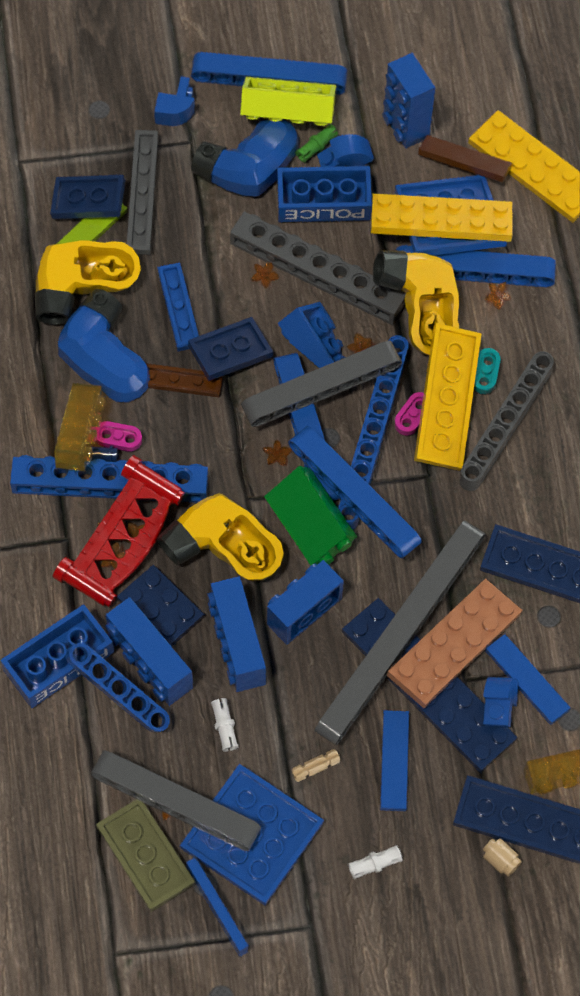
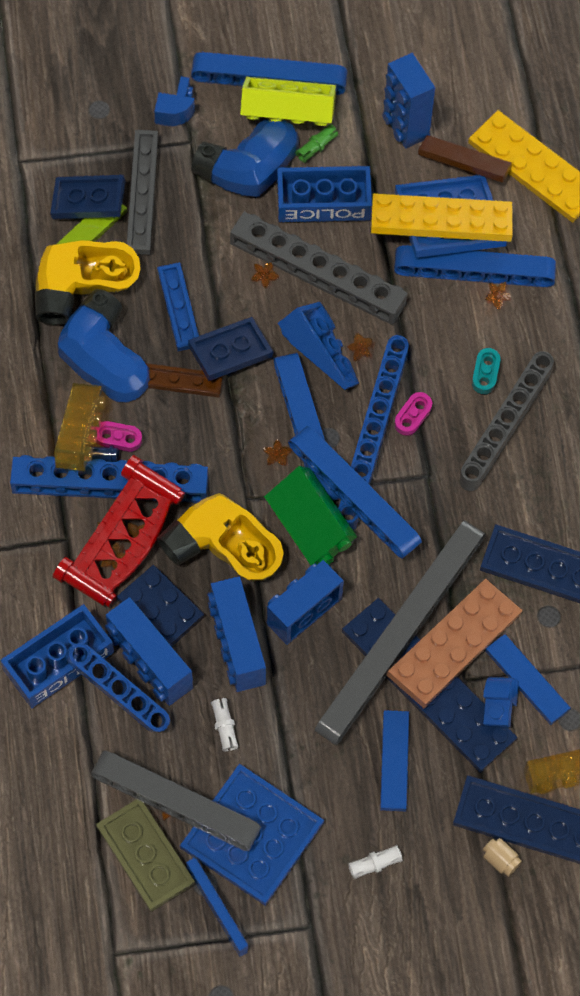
dark grey beam [241,341,402,427] -> none
tan axle [292,749,340,782] -> none
blue brick [317,134,374,167] -> none
yellow piece [373,250,459,356] -> none
yellow plate [414,323,482,471] -> none

